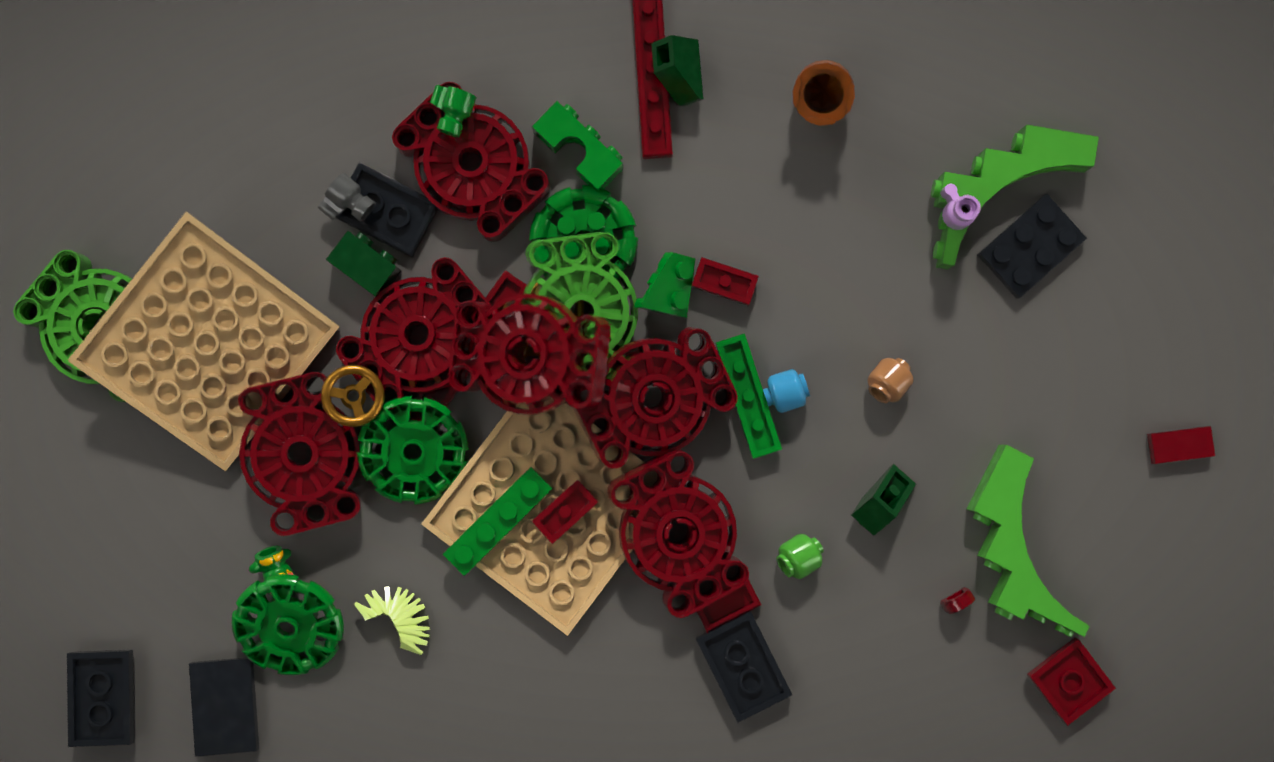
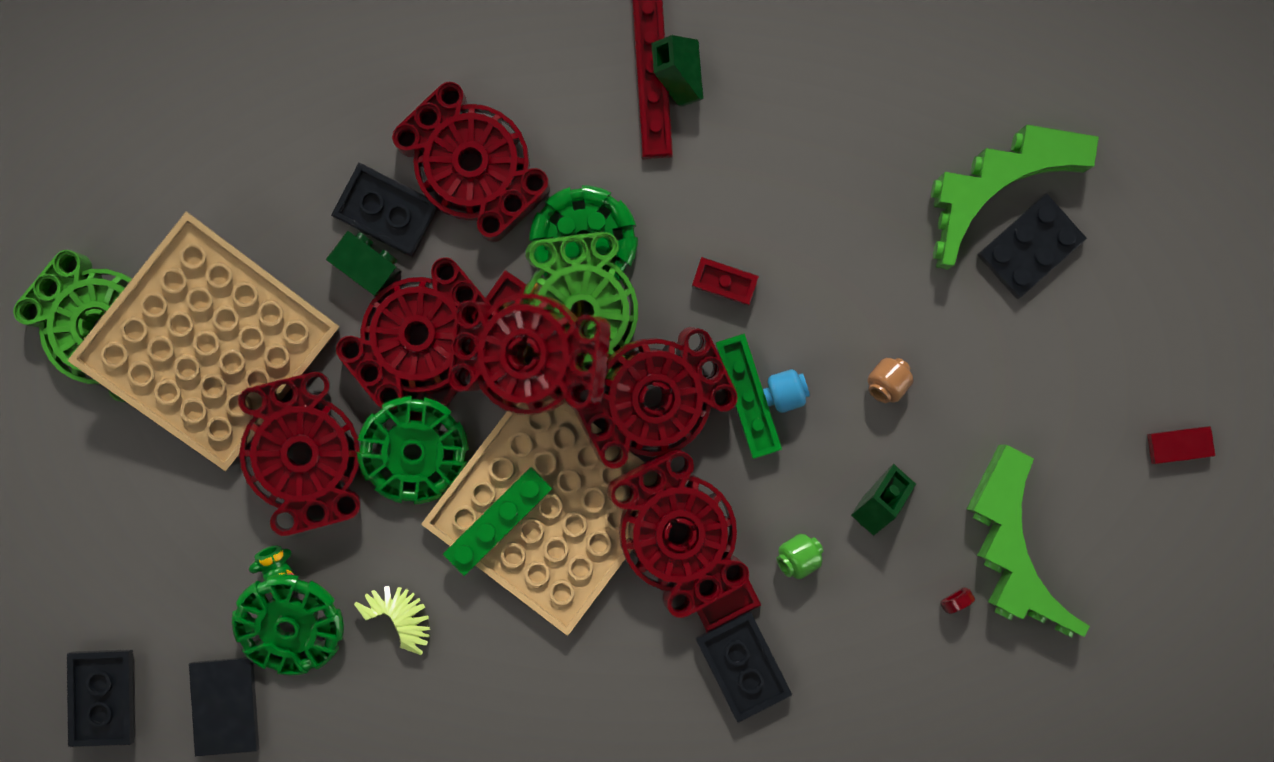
dark grey piece [318,173,376,222] -> none
pearl gold piece [321,365,385,427] -> none
green piece [430,85,477,138] -> none
green arch [532,101,623,191] -> none
dark red plate [532,479,598,544] -> none
green wing [634,252,696,318] -> none
dark orange tile [792,60,855,126] -> none
lavender piece [940,184,980,230] -> none
dark red plate [1027,637,1116,726] -> none

